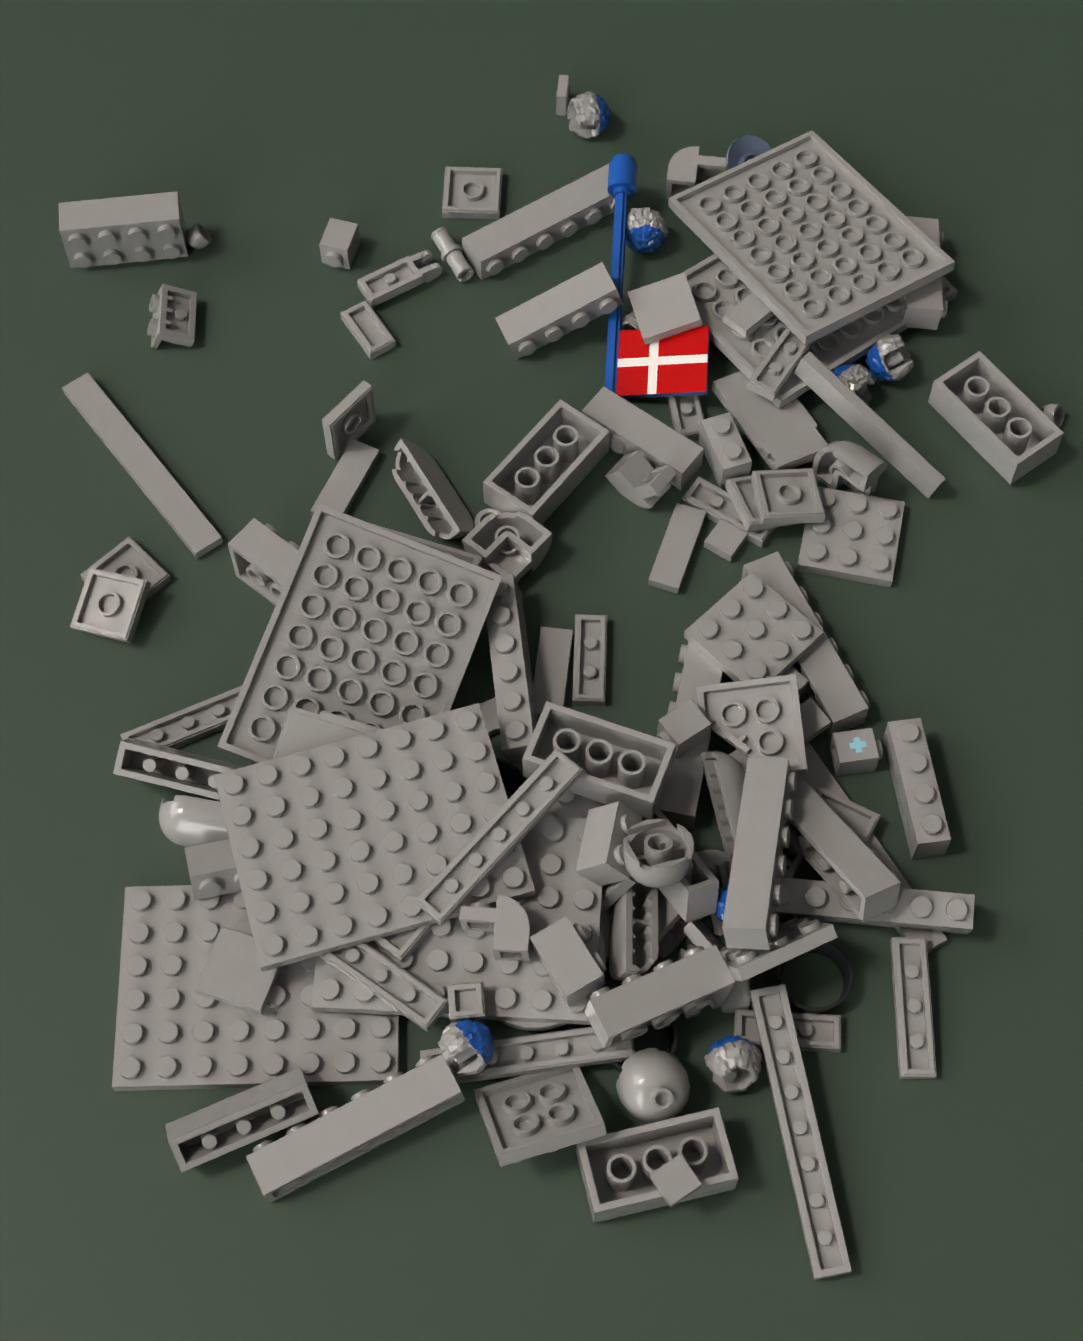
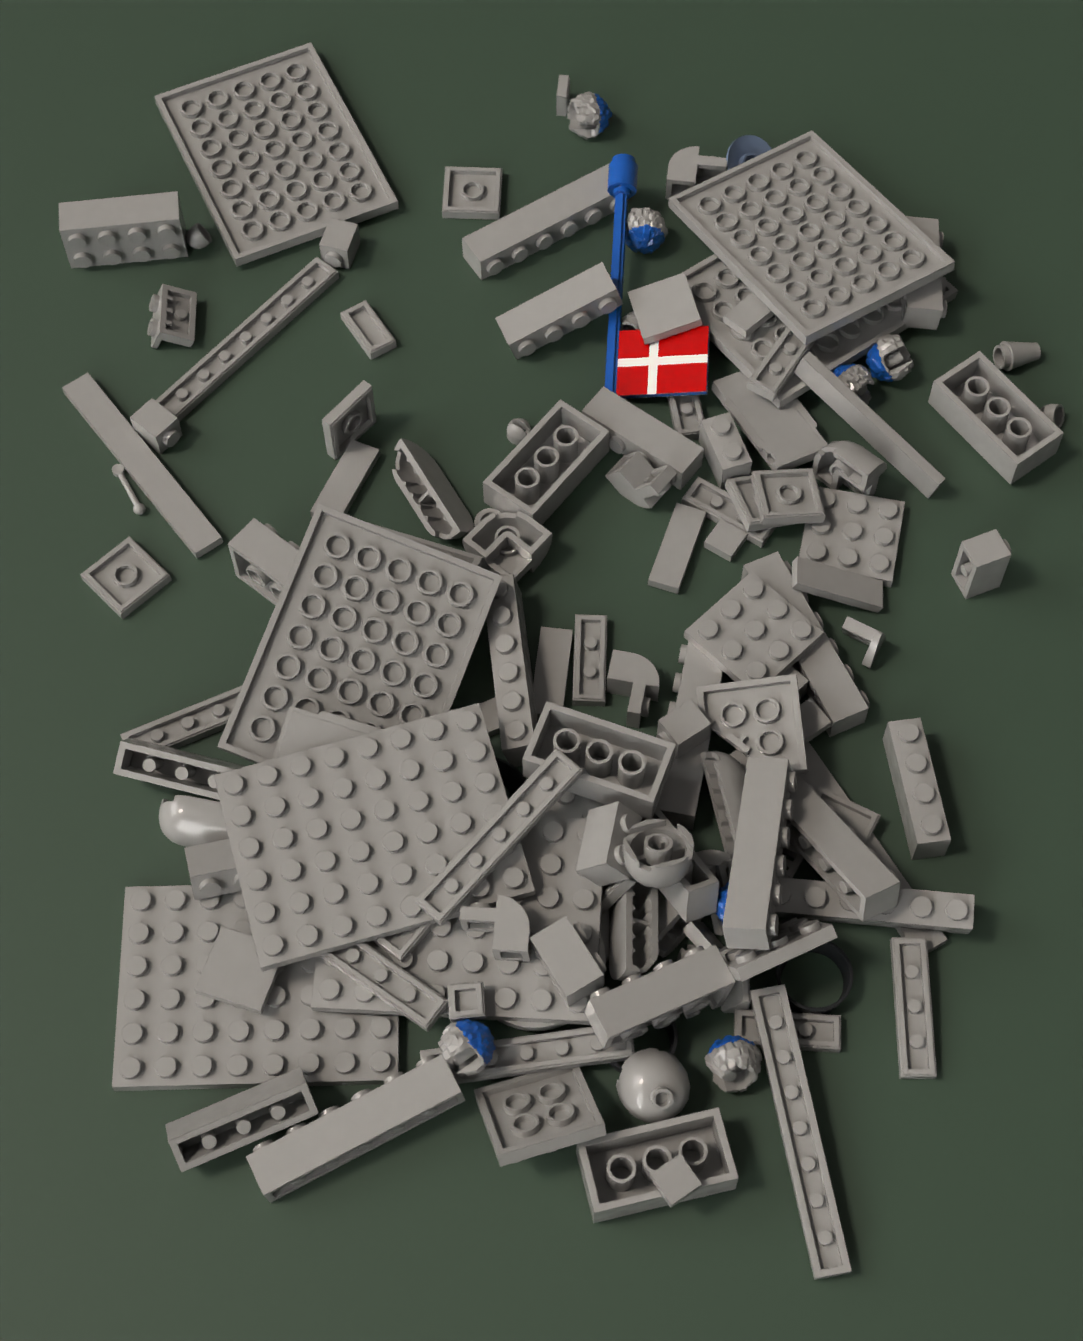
light grey tile [70,567,151,643] -> none
light grey hinge [357,250,443,307] -> none
light grey pin [431,227,474,282] -> none
light grey brick [829,728,883,777] -> none
none -> light grey hinge [112,464,146,515]
none -> light grey brick [130,398,182,454]
none -> light grey plate [154,42,399,267]
none -> light grey tile [155,257,339,422]
none -> light grey hinge [507,418,531,445]
none -> light grey brick [606,649,659,728]
none -> light grey tile [792,556,883,613]
none -> light grey tile [842,616,886,668]
none -> light grey brick [951,529,1012,599]
none -> light grey cone [993,341,1041,371]

